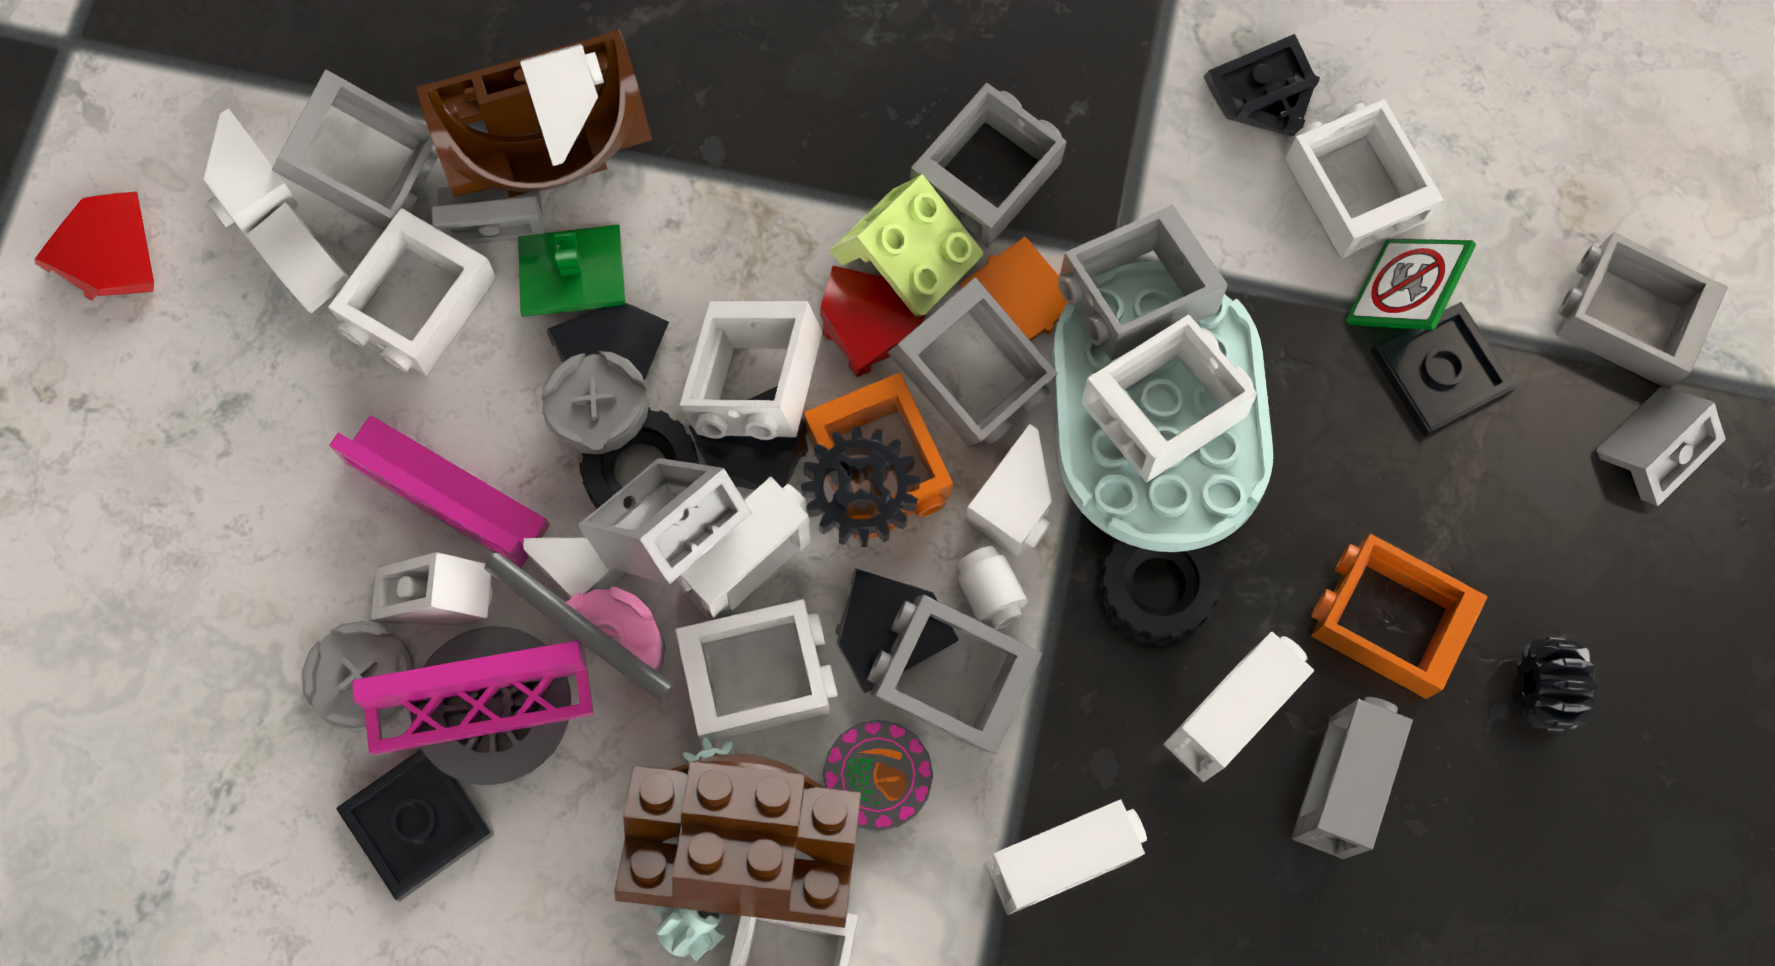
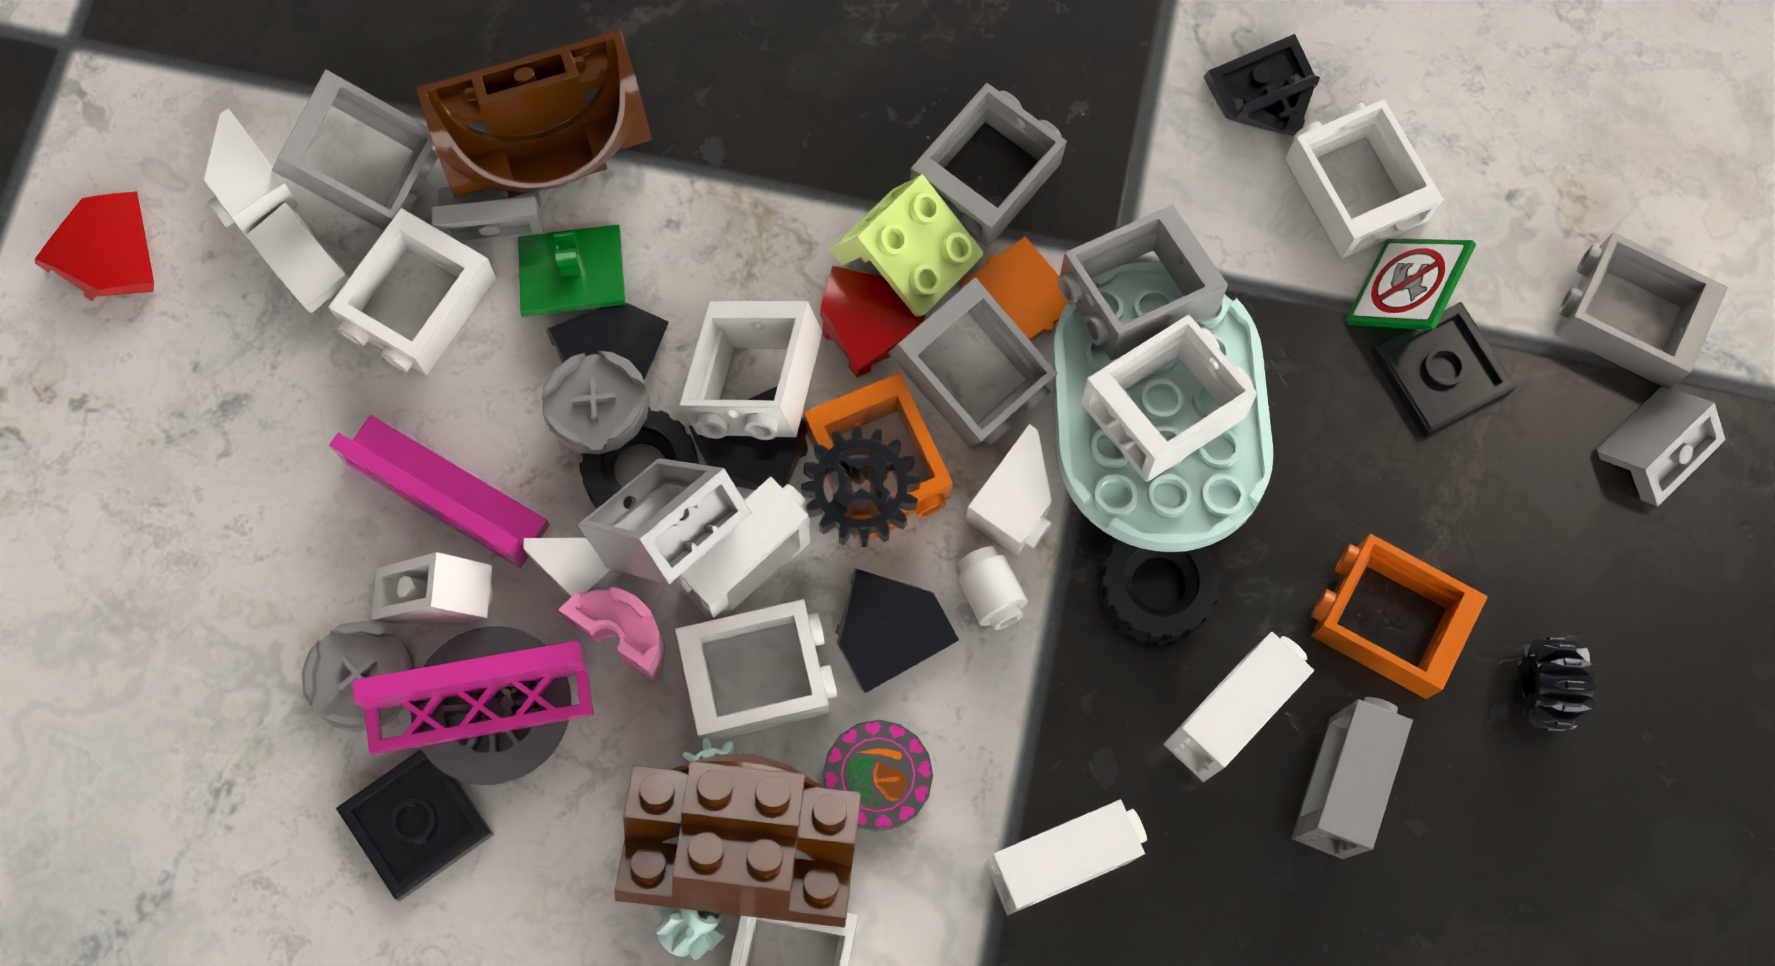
dark grey bar [484,552,674,703] -> none
white slope [520,44,604,166] -> none
light grey window [867,595,1043,754] -> none

